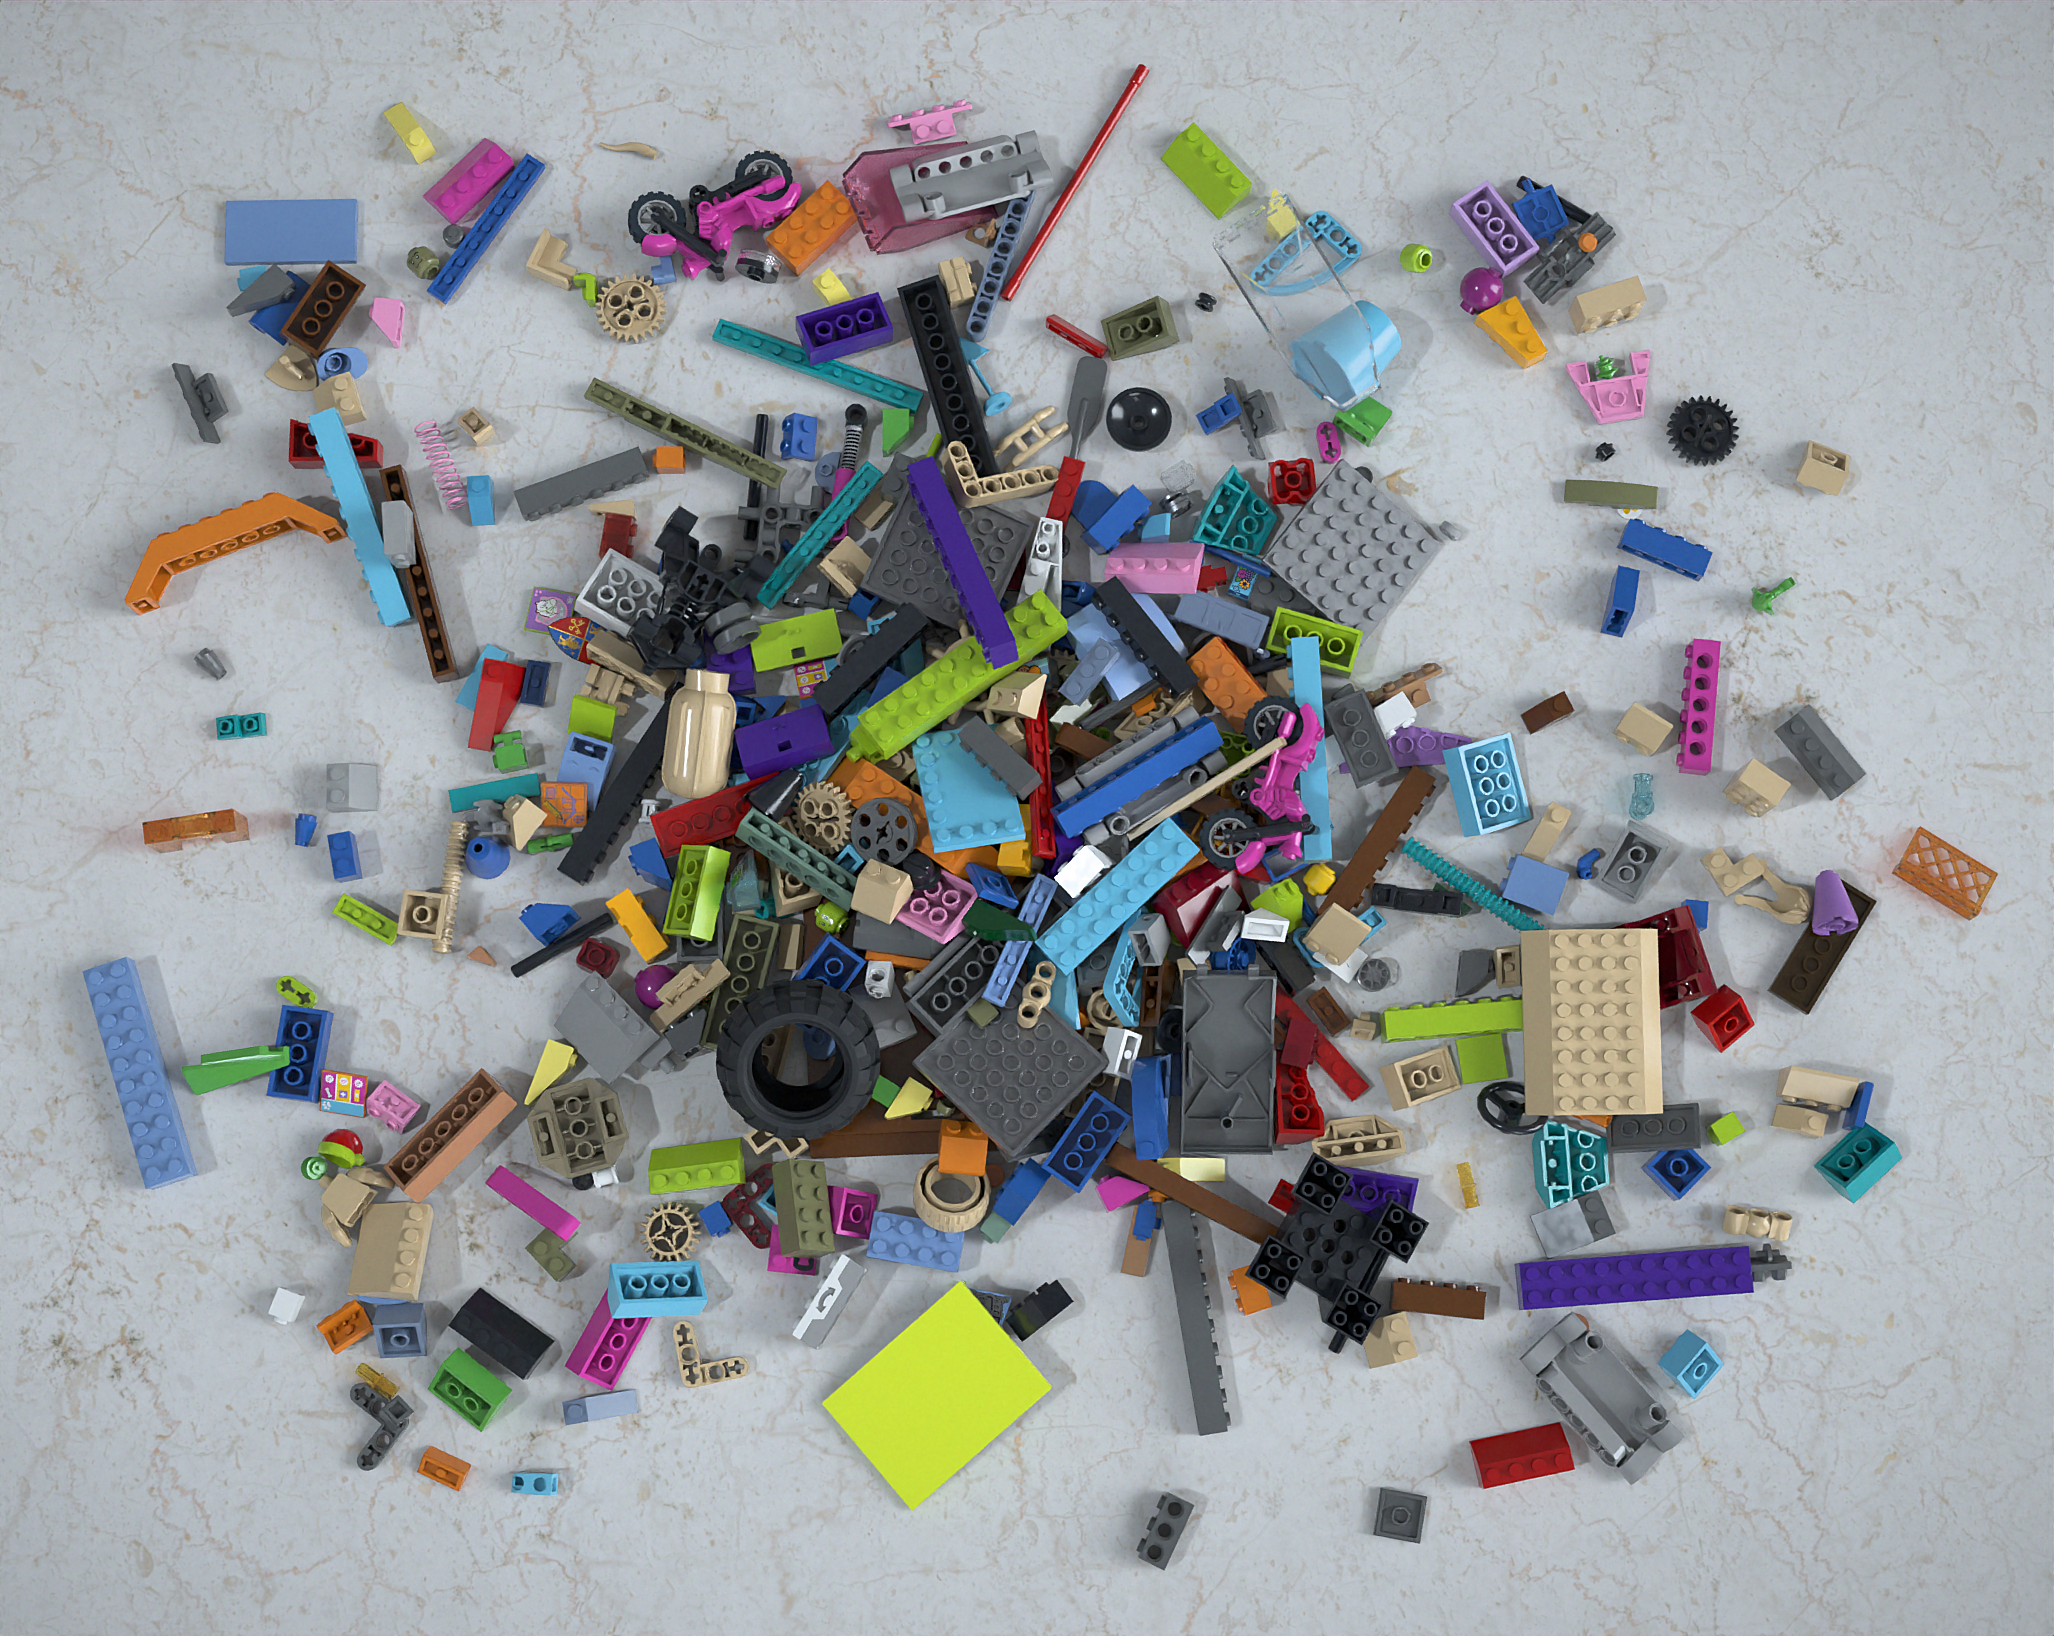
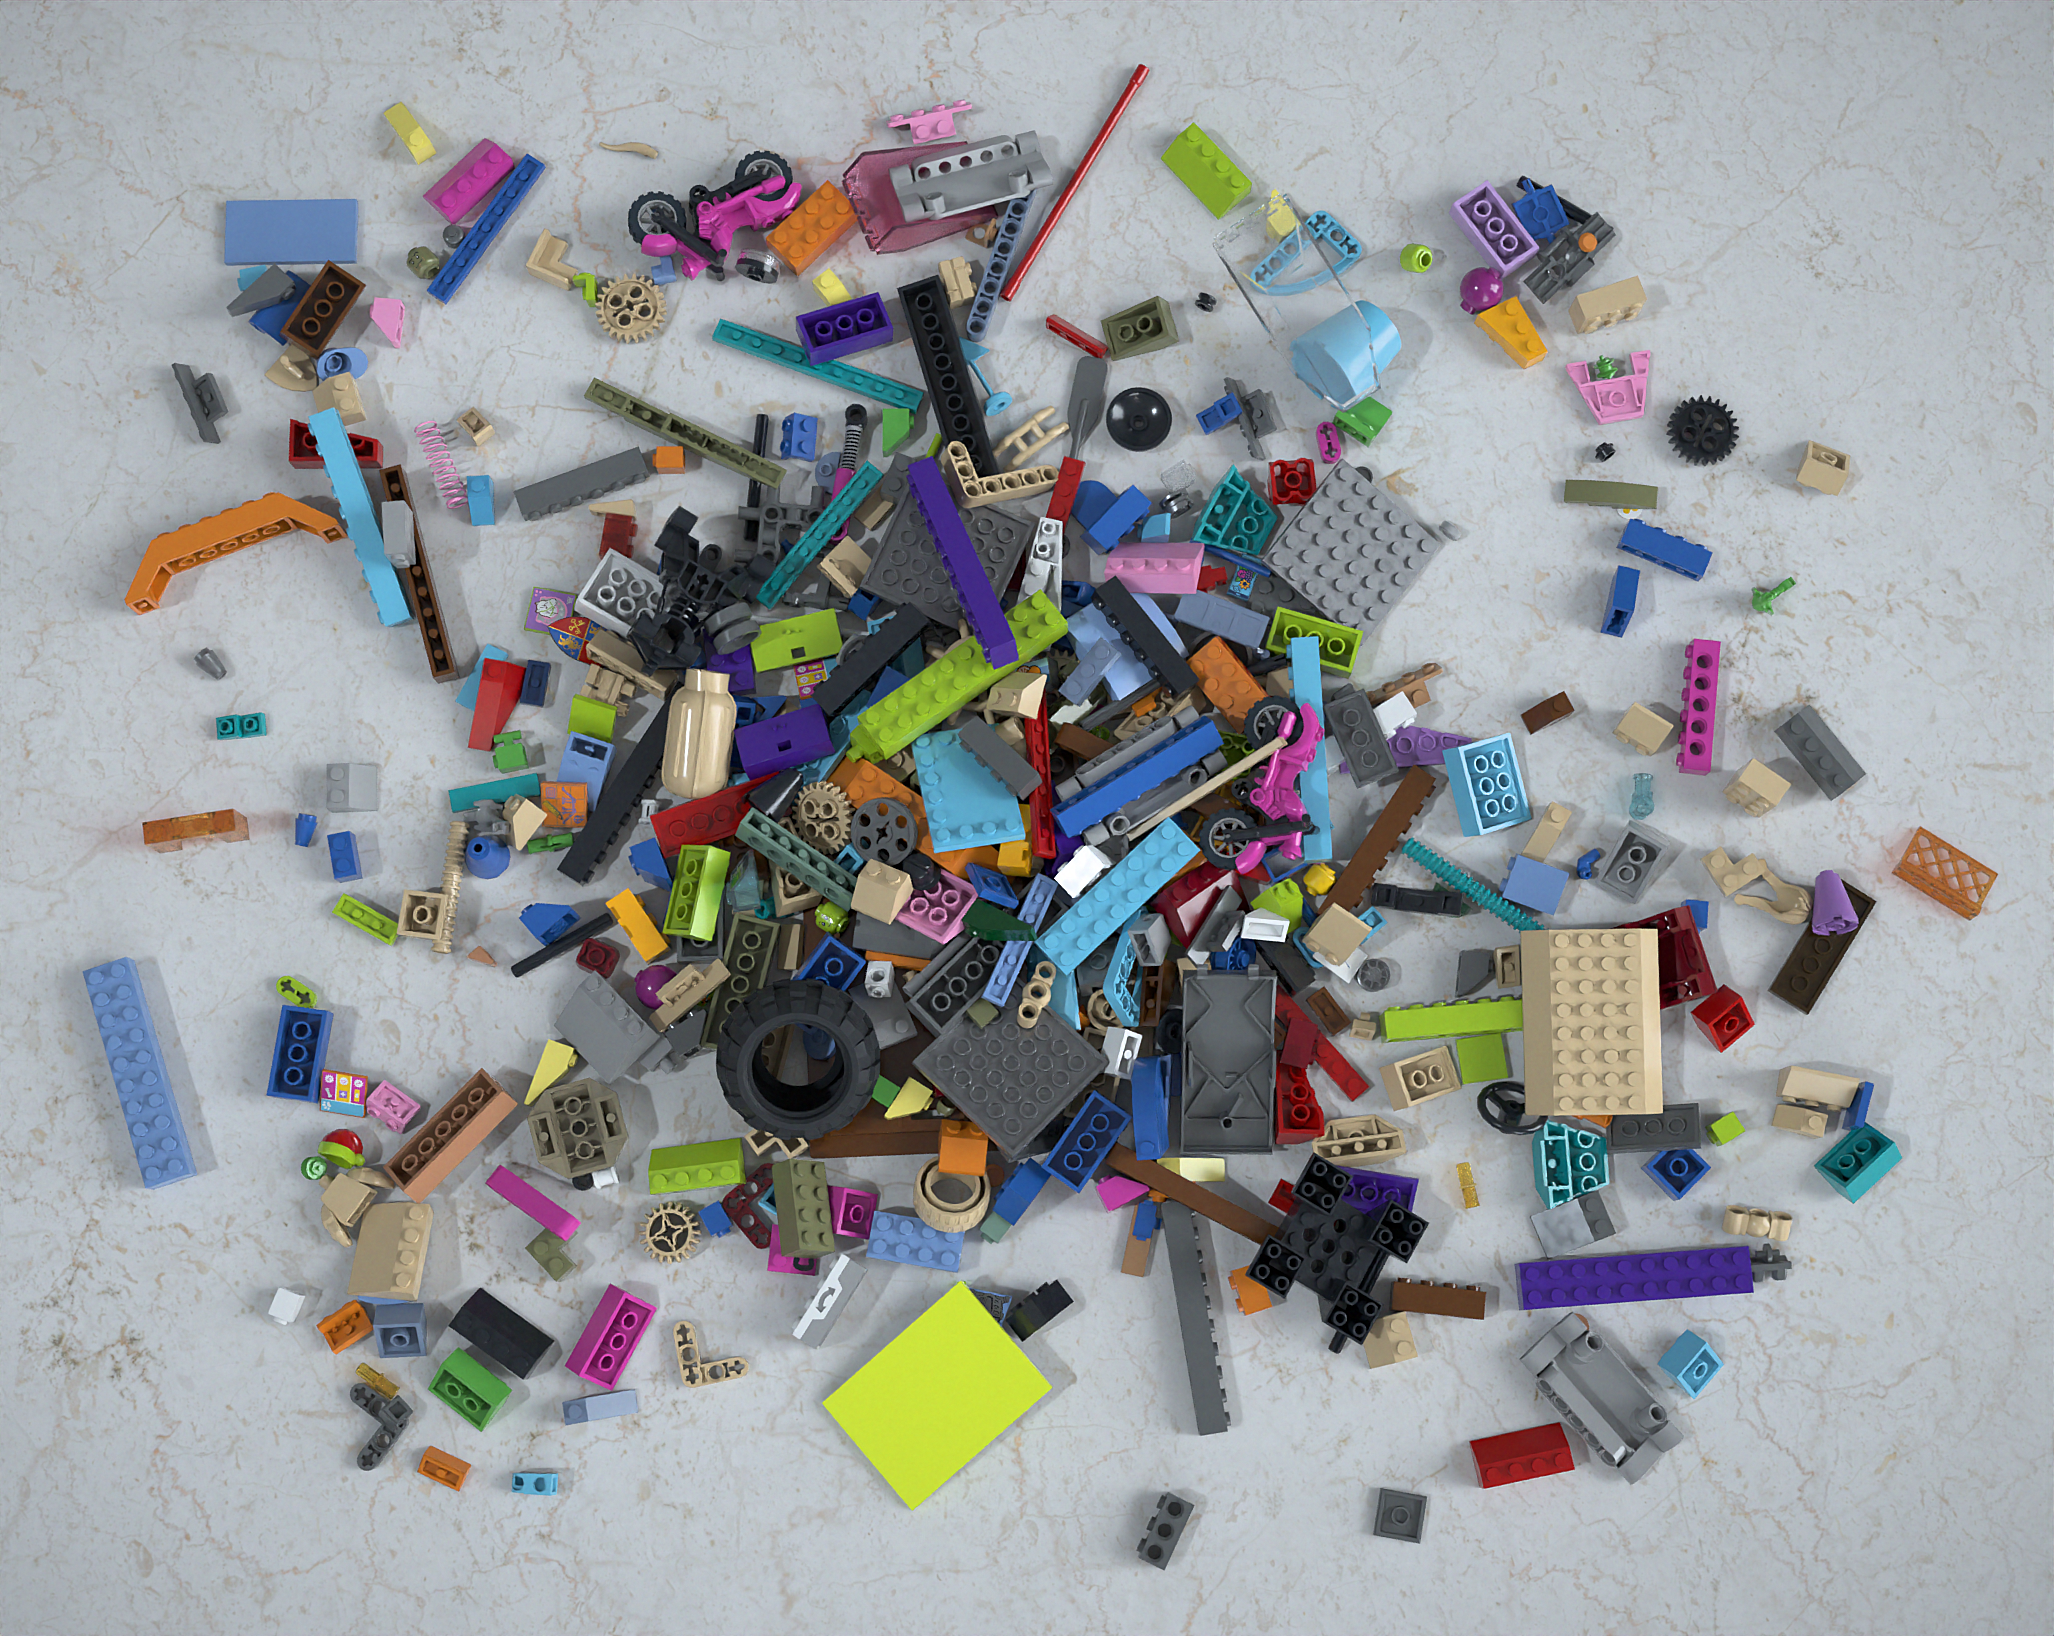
bright green wedge [182,1046,290,1095] -> none
medium azure slope [607,1260,708,1319] -> none

